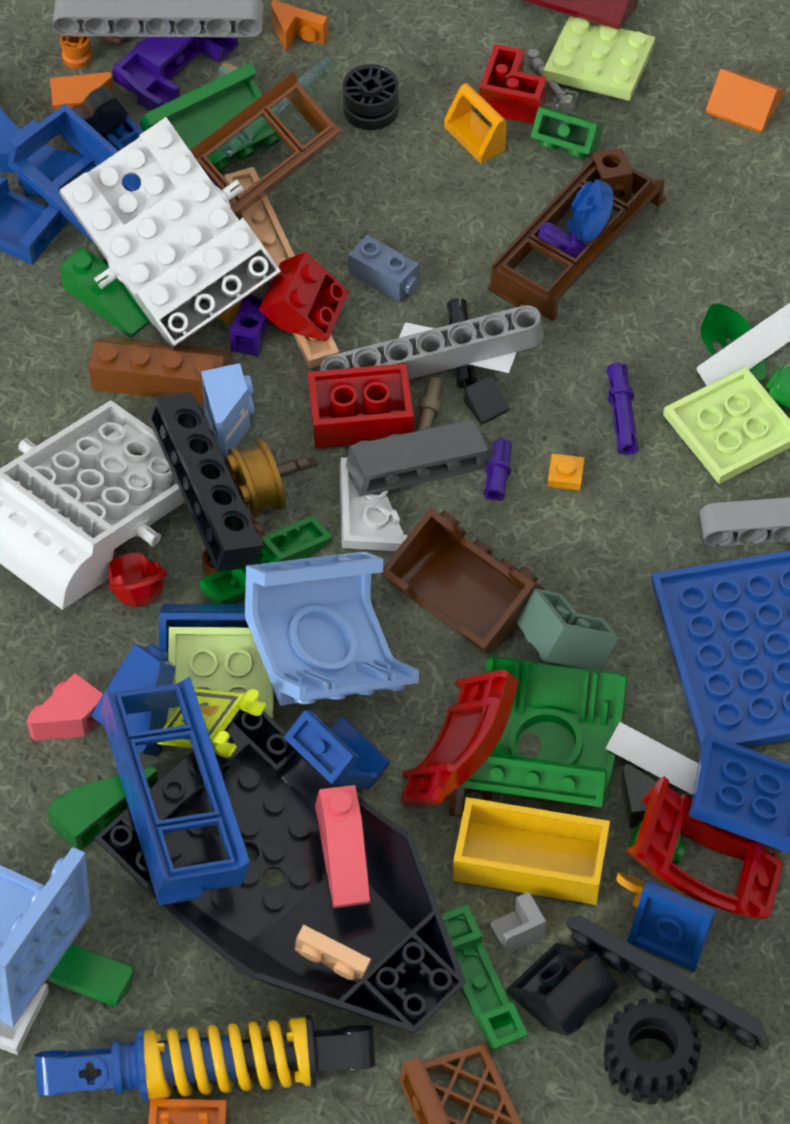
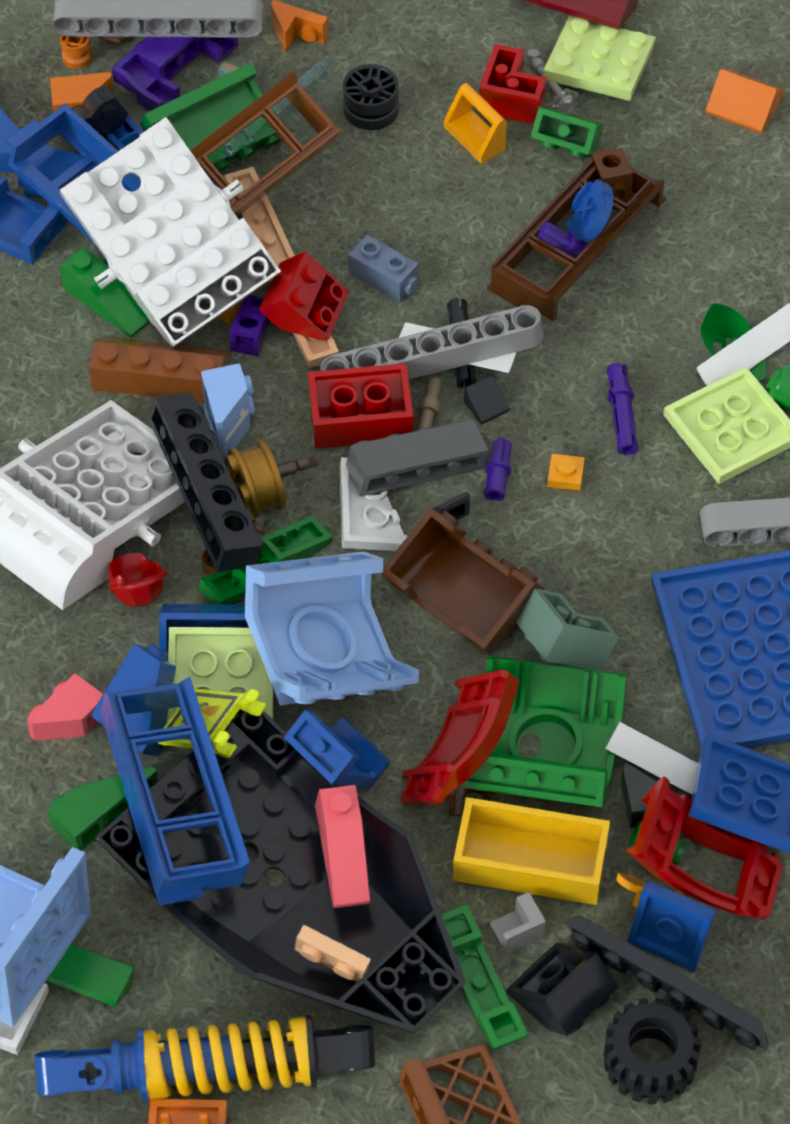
none -> black slope [432,491,470,520]

